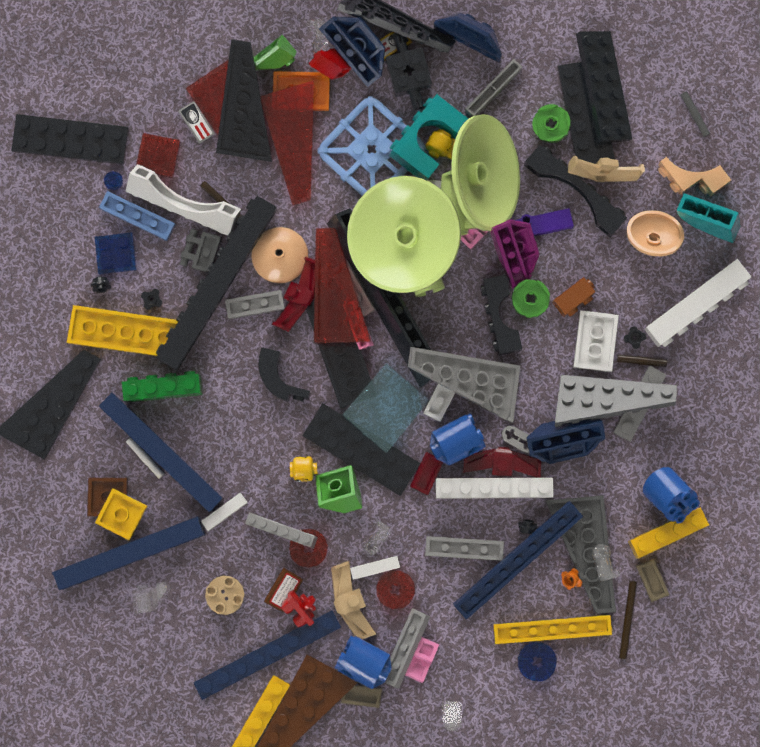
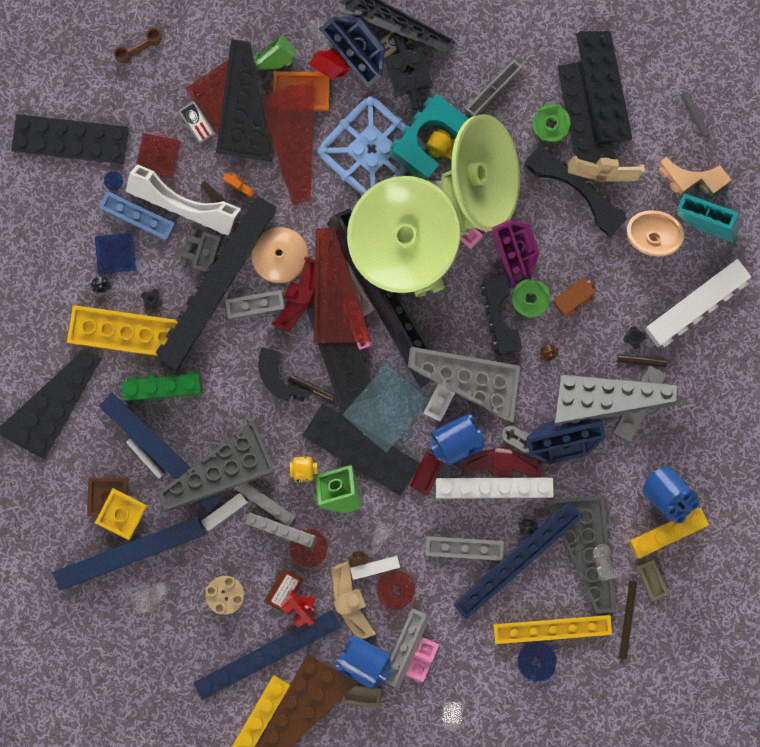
dark blue wedge [433,13,502,63] -> none
dark purple piece [515,208,574,237] -> none
orange plate [561,568,582,590] -> none
white plate [573,310,619,372] -> none
none -> reddish brown bar [114,28,162,63]
none -> dark grey wing [158,420,275,512]
none -> orange plate [222,172,255,198]
none -> light grey piece [234,483,296,526]
none -> dark brown piece [288,374,336,402]
none -> reddish brown plate [349,551,368,565]
none -> reddish brown plate [540,344,559,361]

